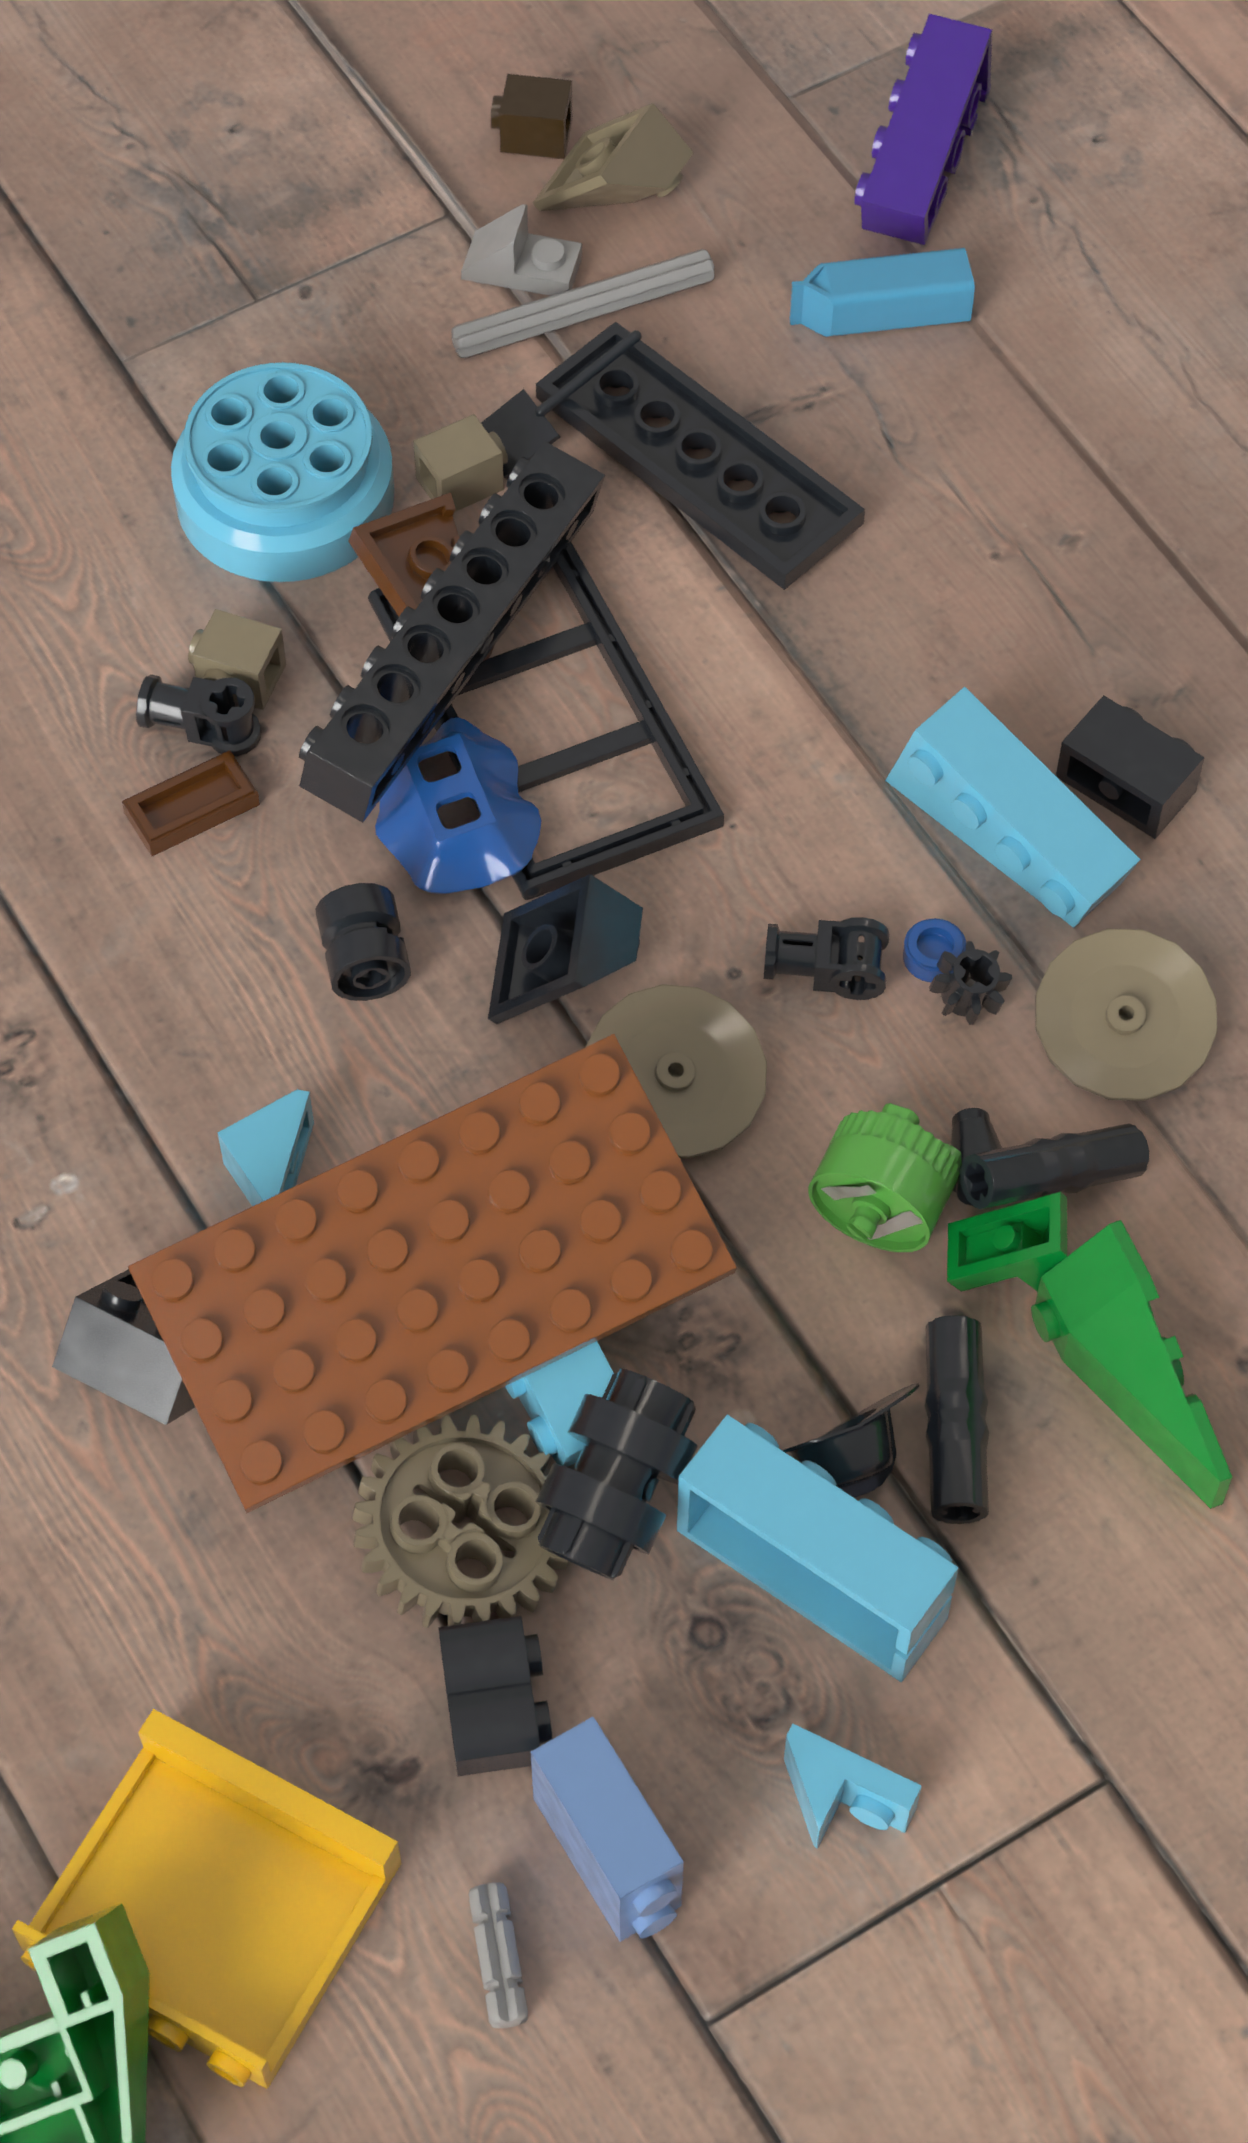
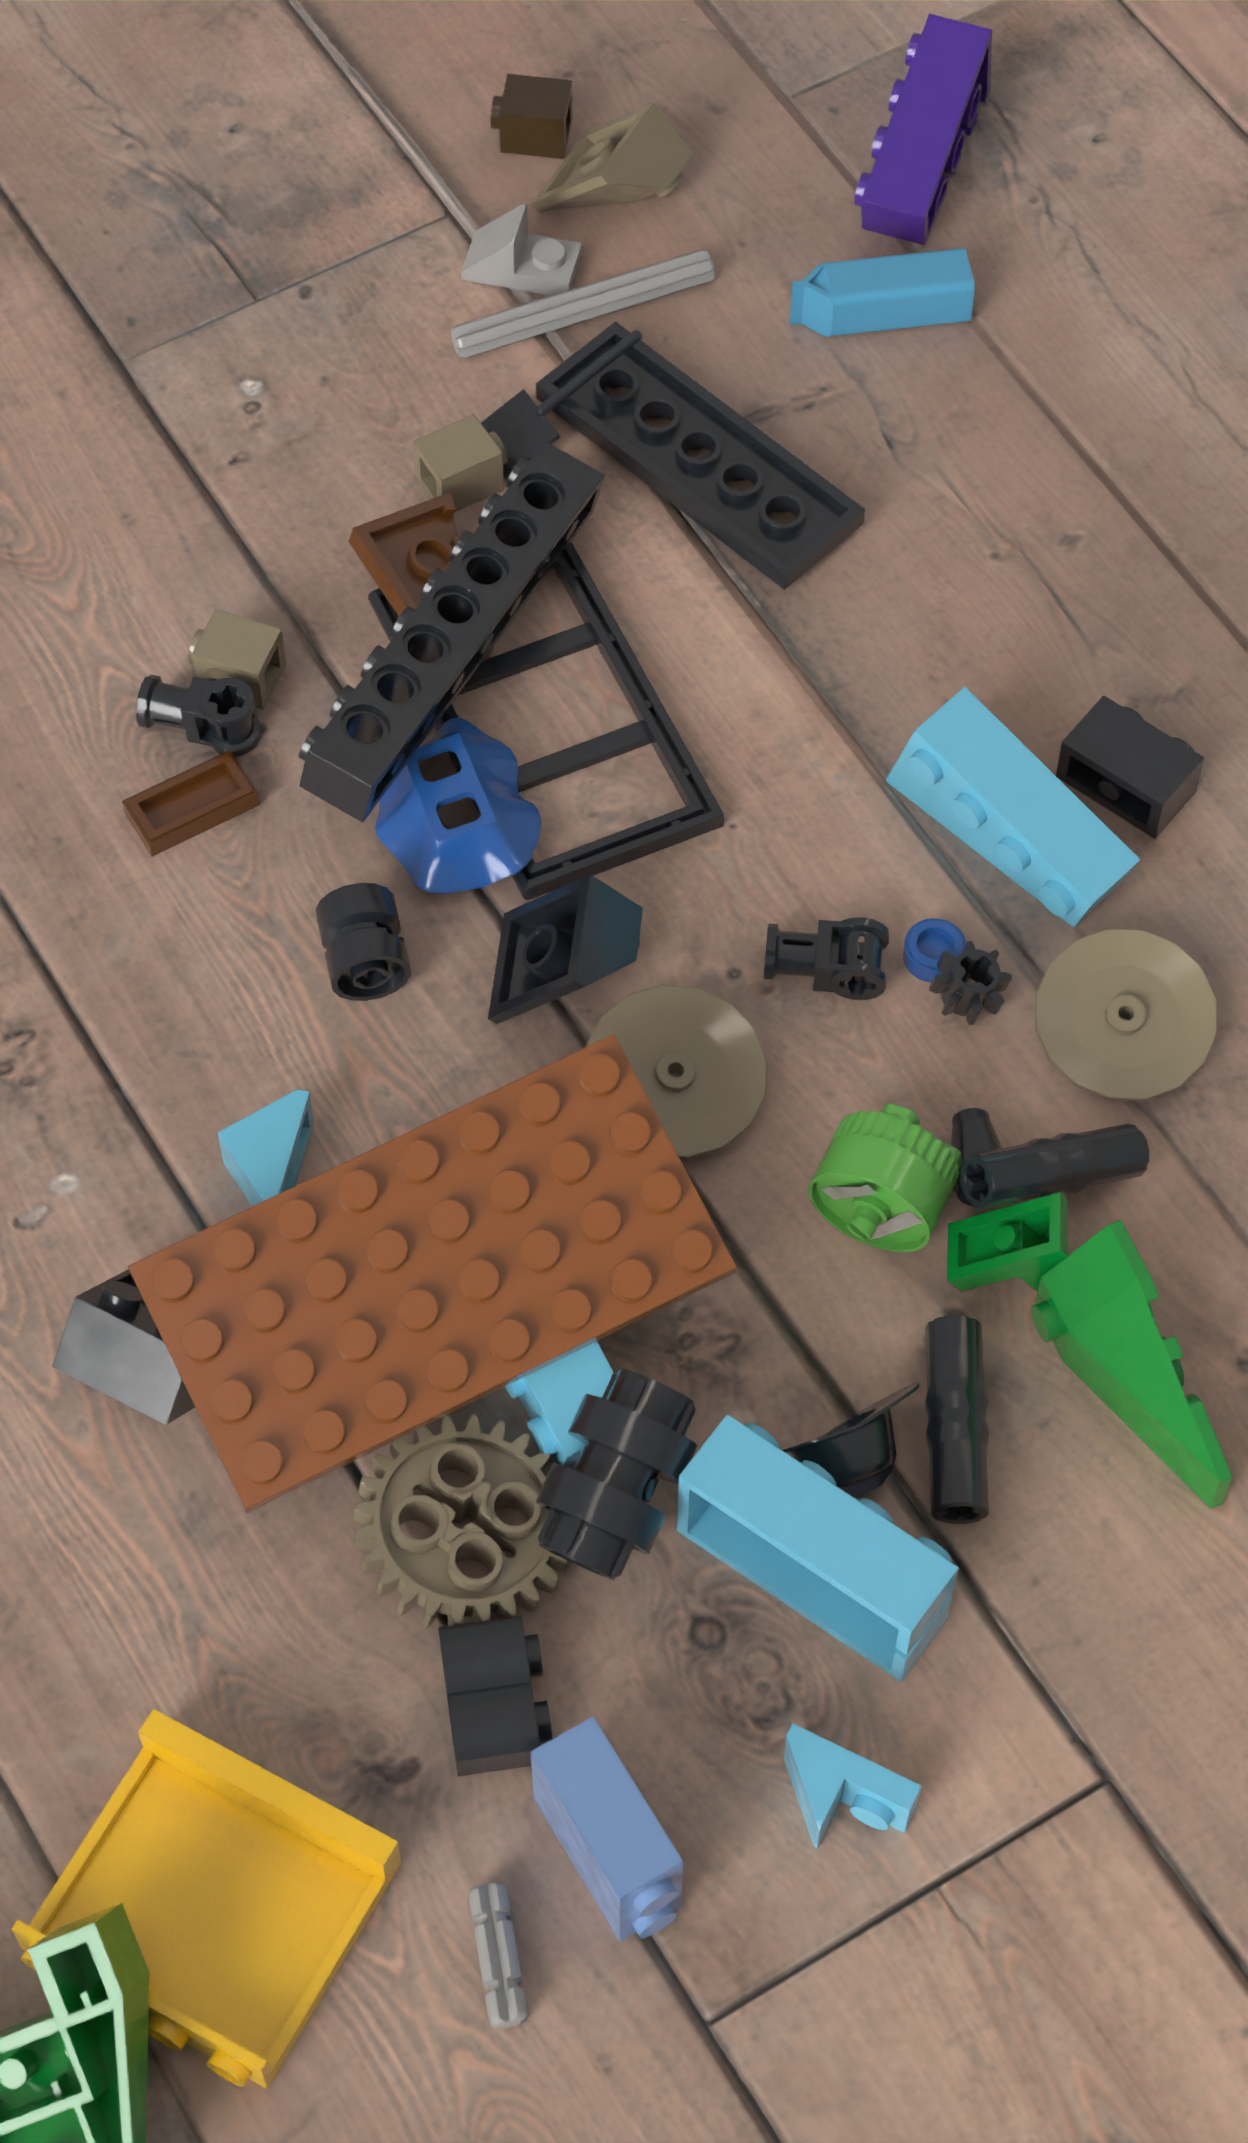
medium azure wheel [171,362,394,582] -> none

